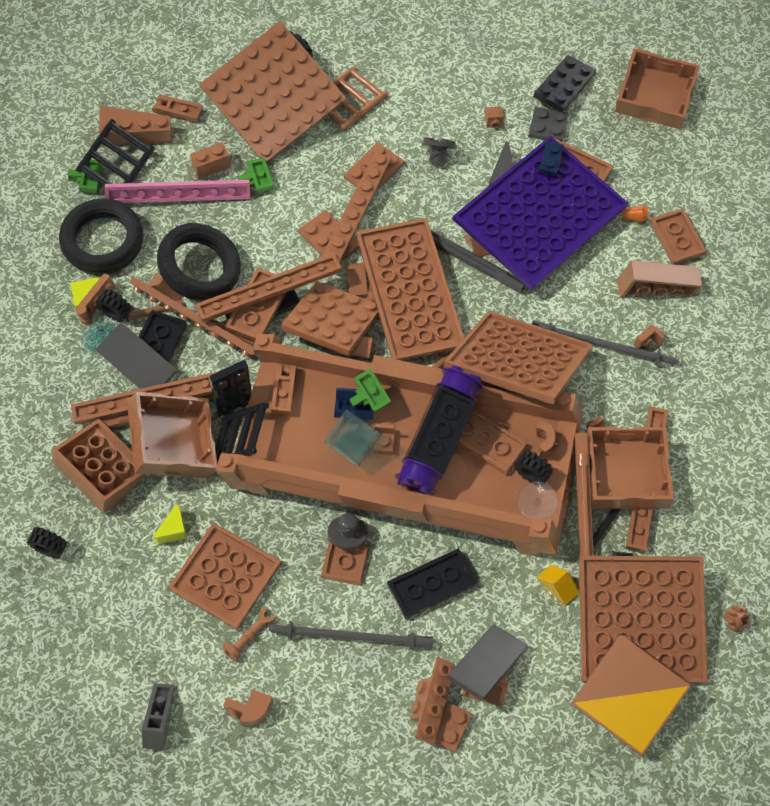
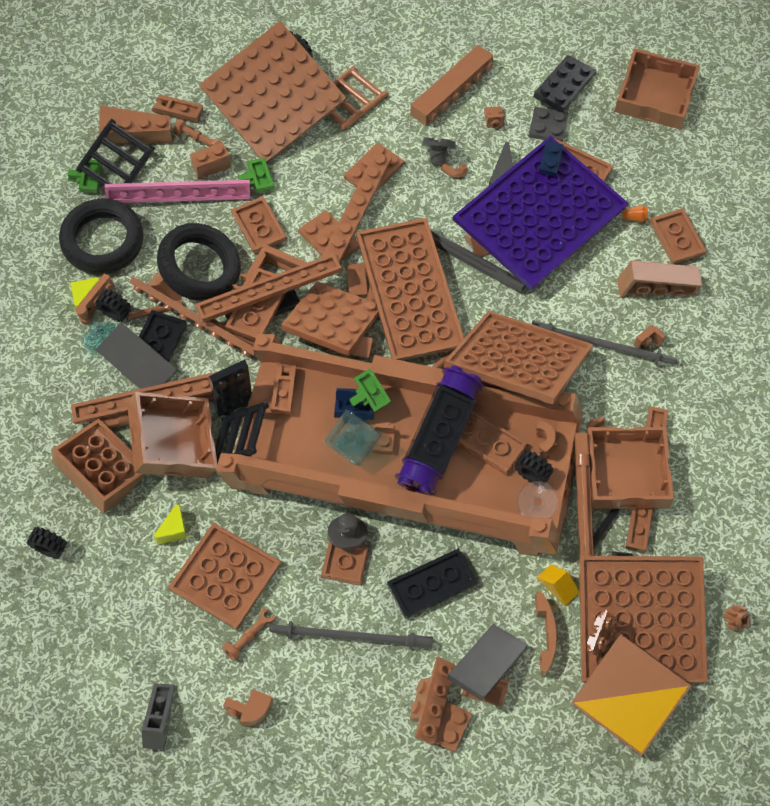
none -> nougat piece [174,119,221,147]
none -> nougat plate [231,196,287,254]
none -> nougat hinge [233,244,307,290]
none -> nougat brick [410,45,494,126]
none -> nougat arm [441,163,468,178]
none -> nougat slope [535,591,557,677]
none -> nougat hinge [586,610,618,657]

